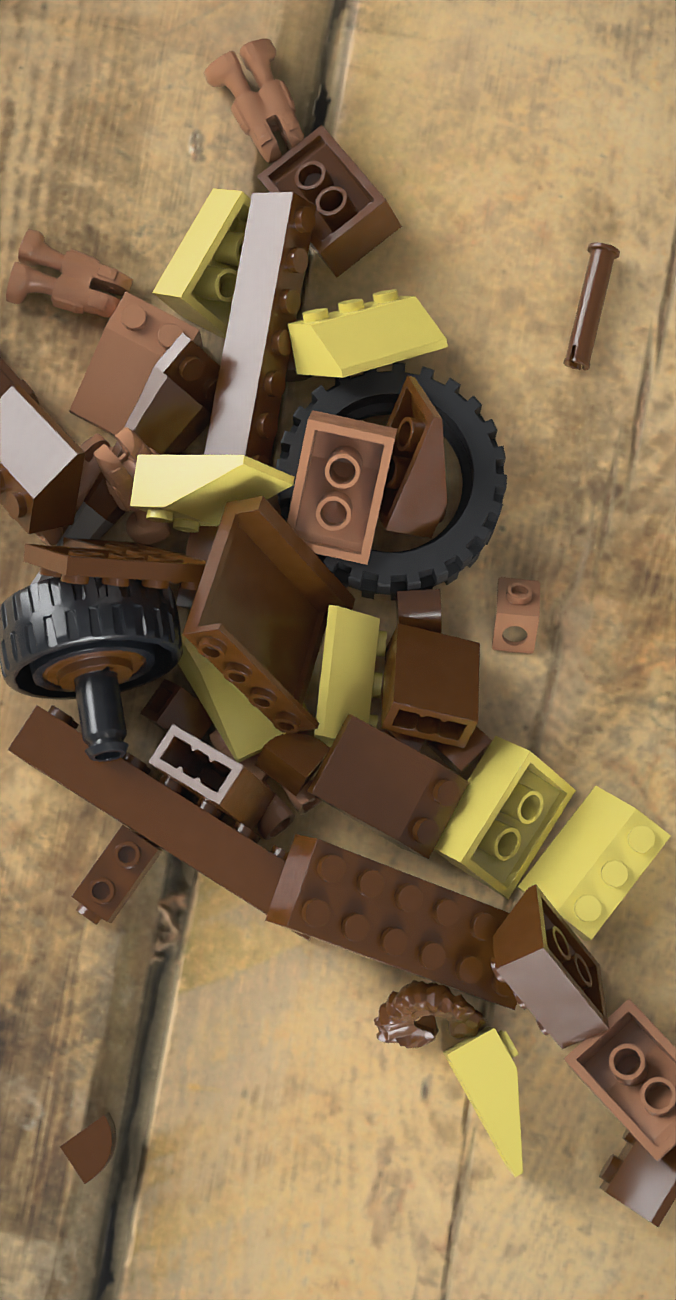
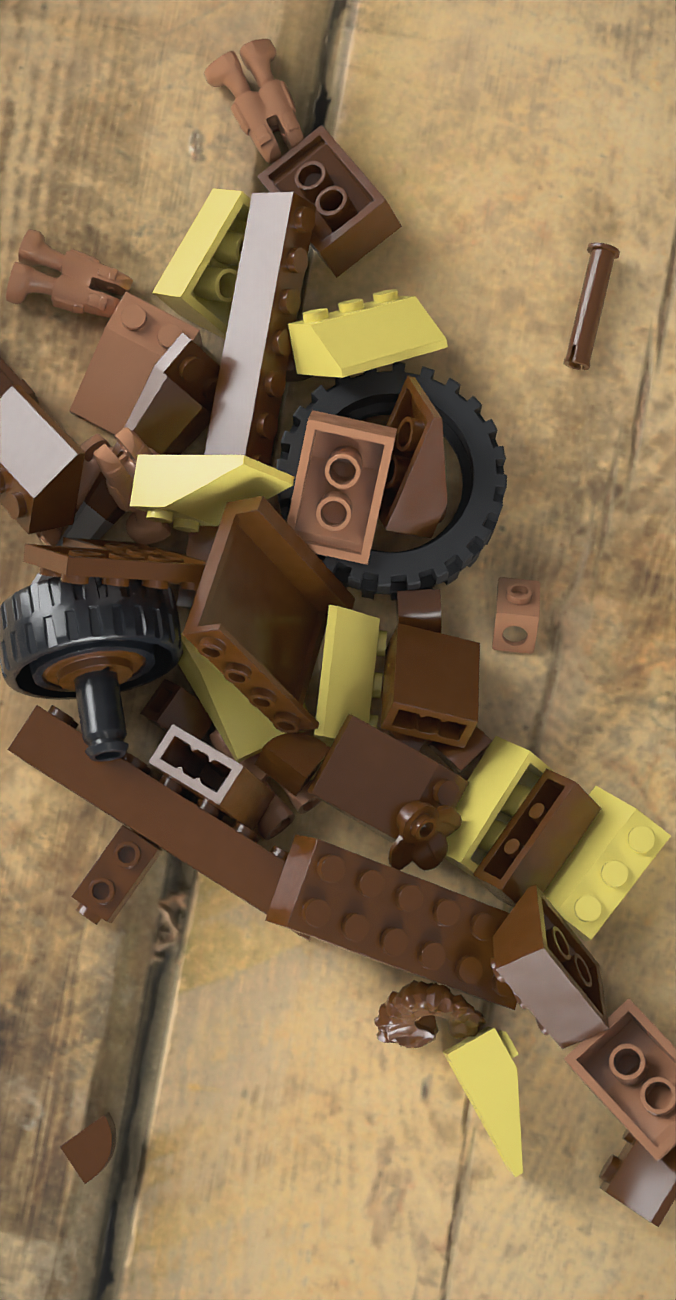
none -> reddish brown plate [388,800,462,871]
none -> reddish brown brick [473,768,601,908]

